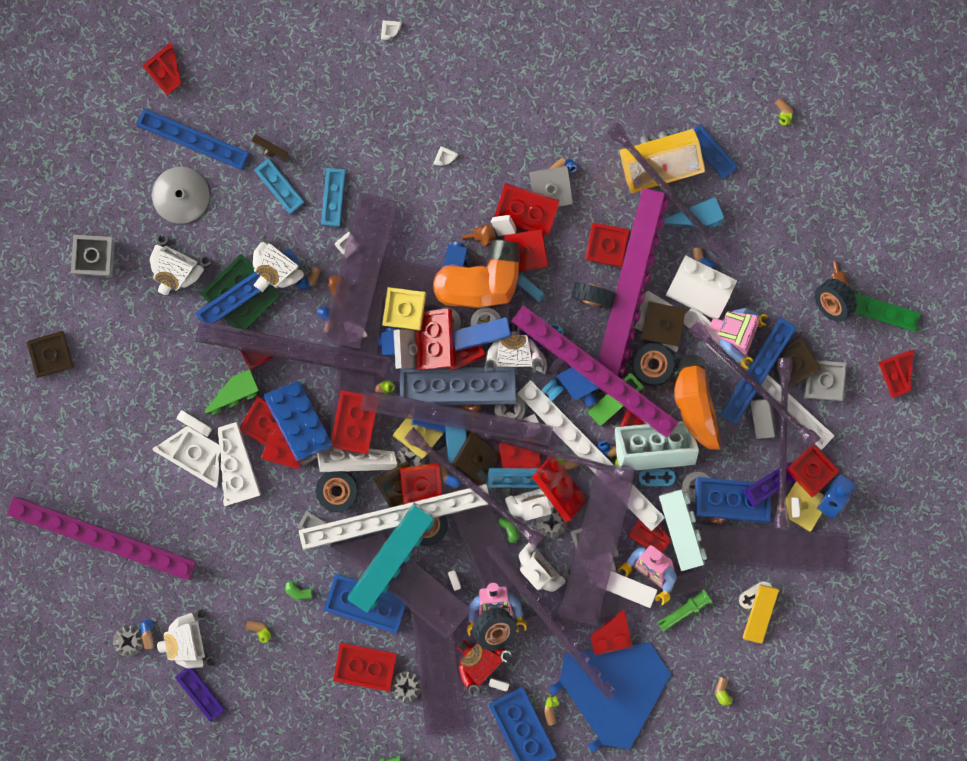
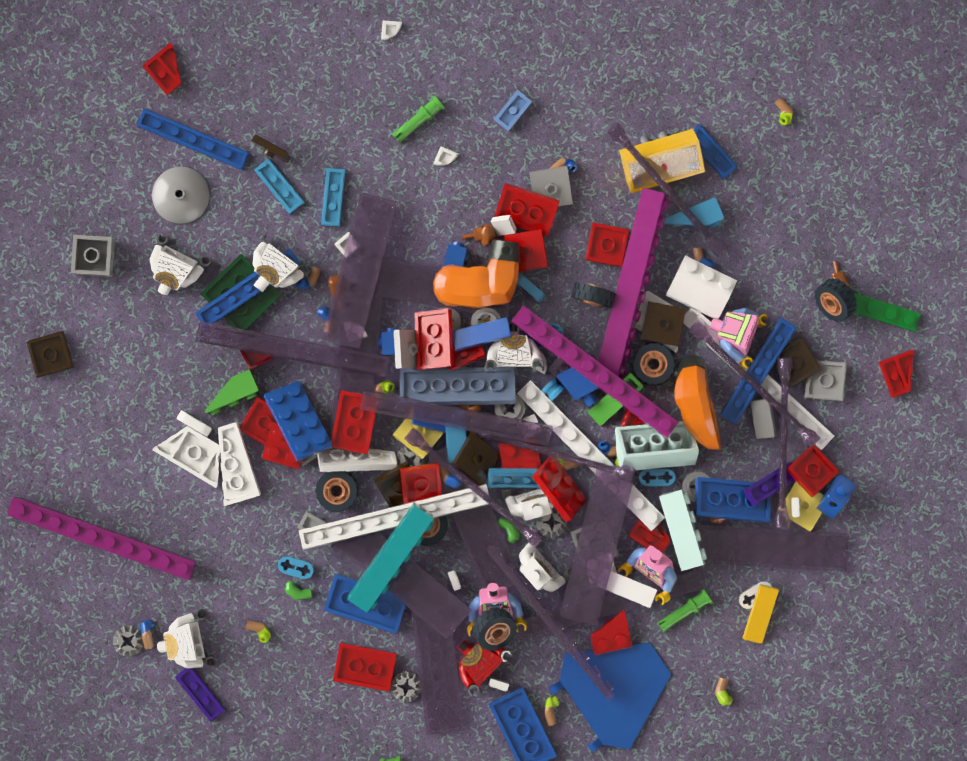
light yellow plate [382,287,426,331] -> none
none -> dark azure beam [278,556,314,579]
none -> bright green pin [392,95,445,143]
none -> medium blue plate [493,90,532,132]

